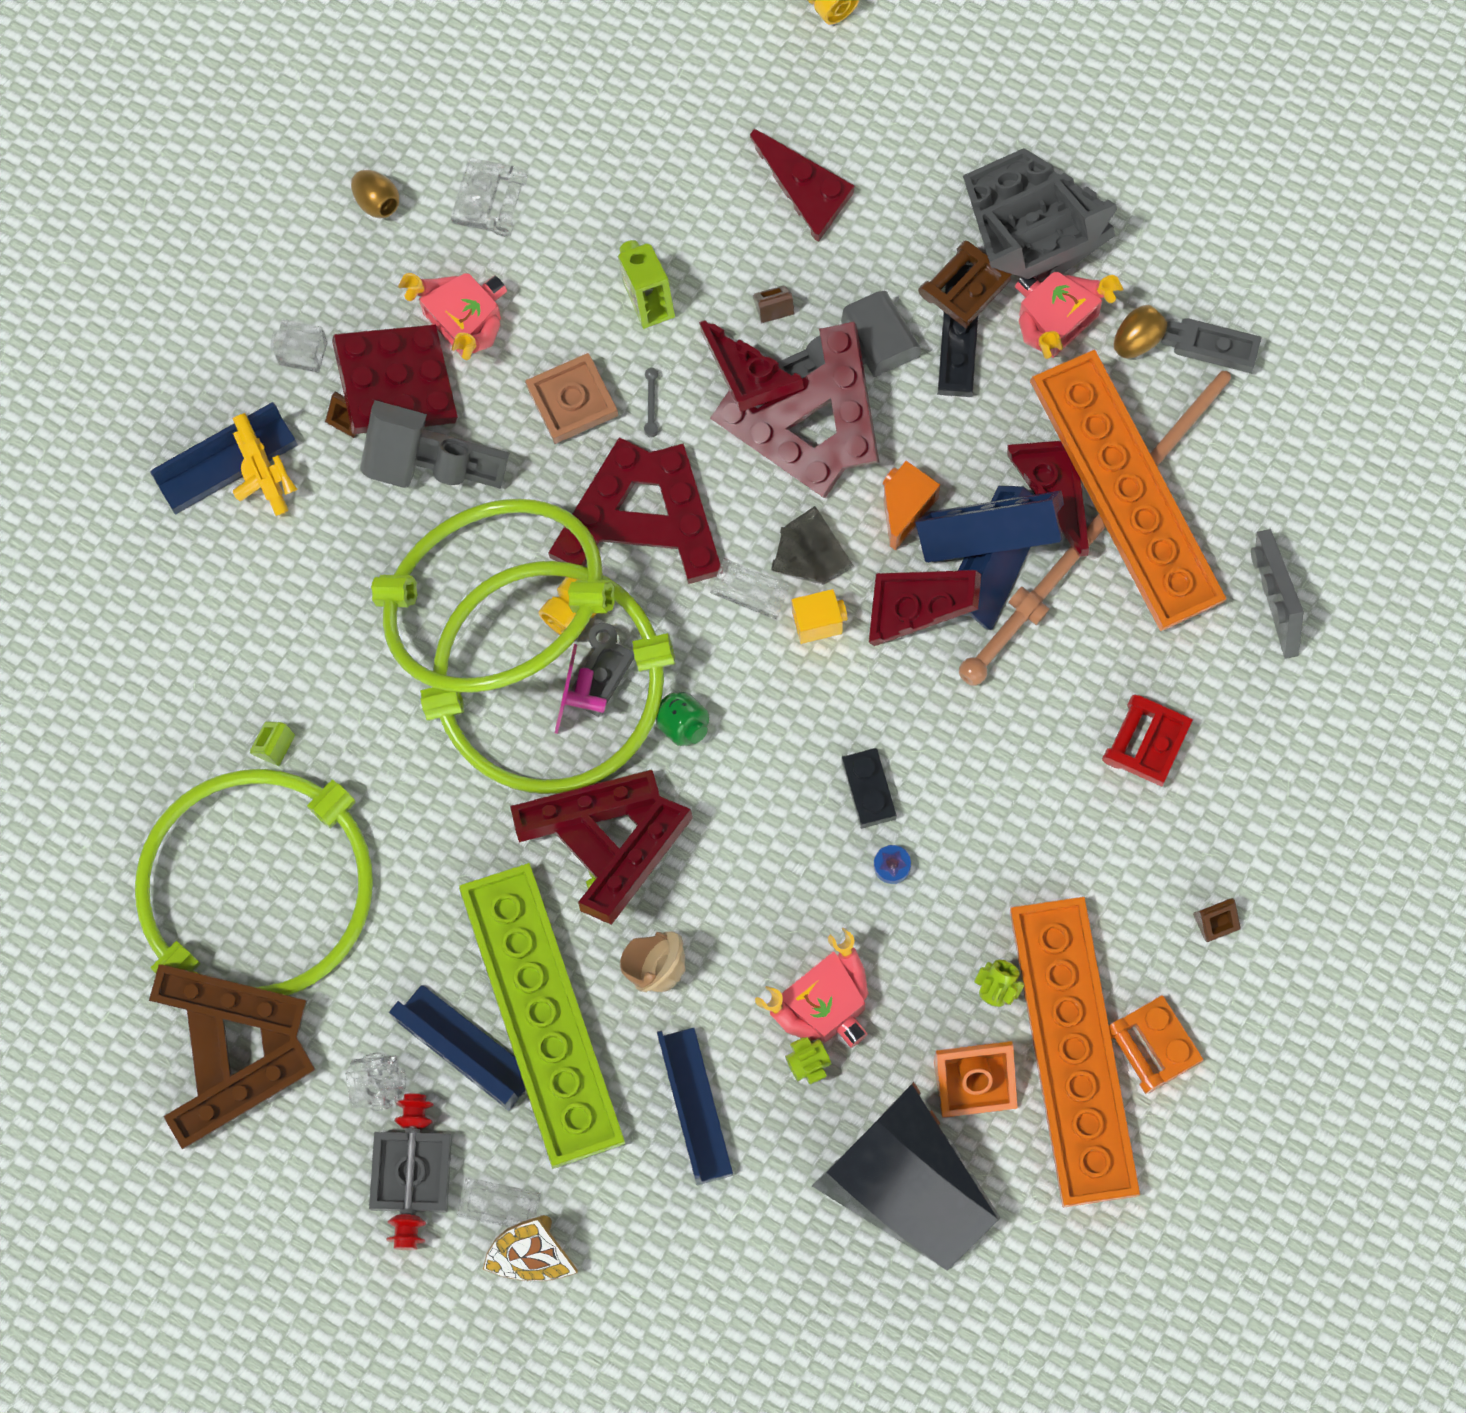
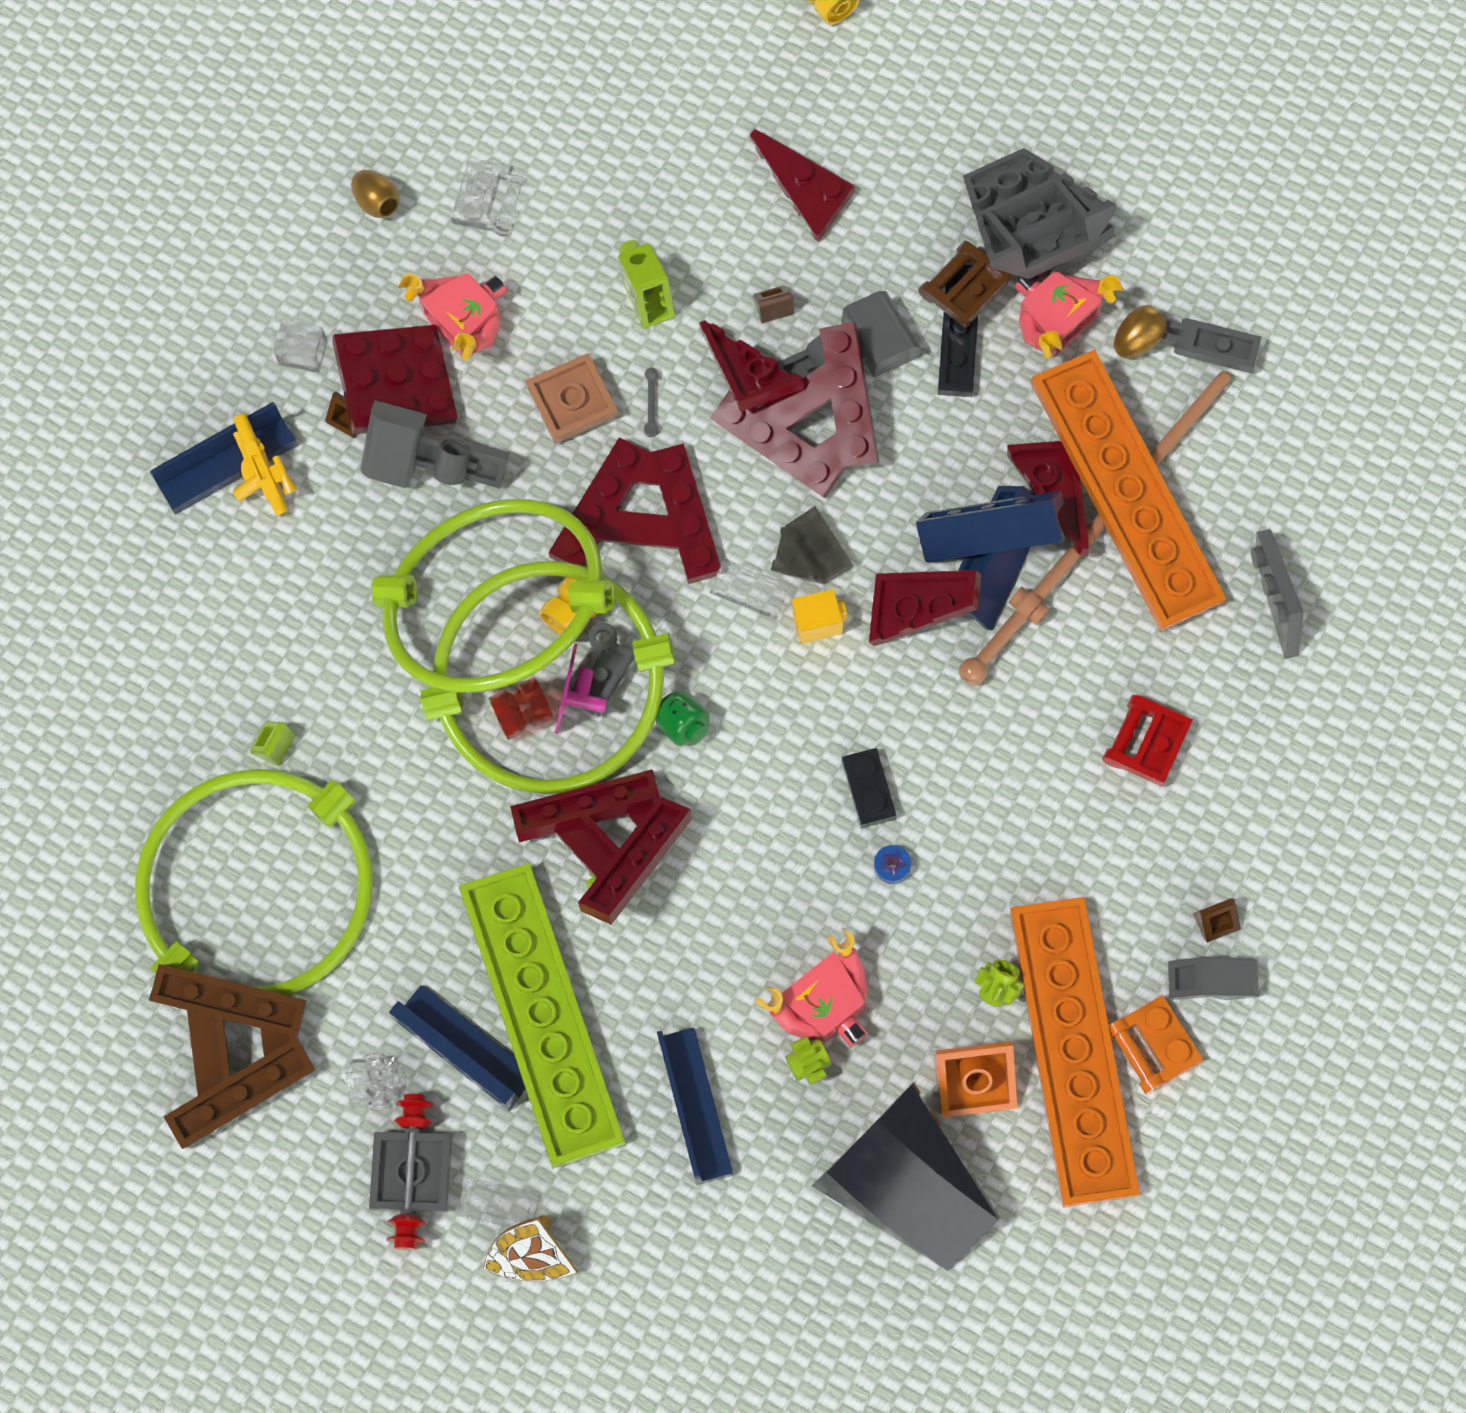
piece [620,931,685,992] -> none
orange slope [883,461,940,550] -> none
none -> clear red wheel [488,677,554,740]
none -> dark grey slope [1168,957,1259,1000]

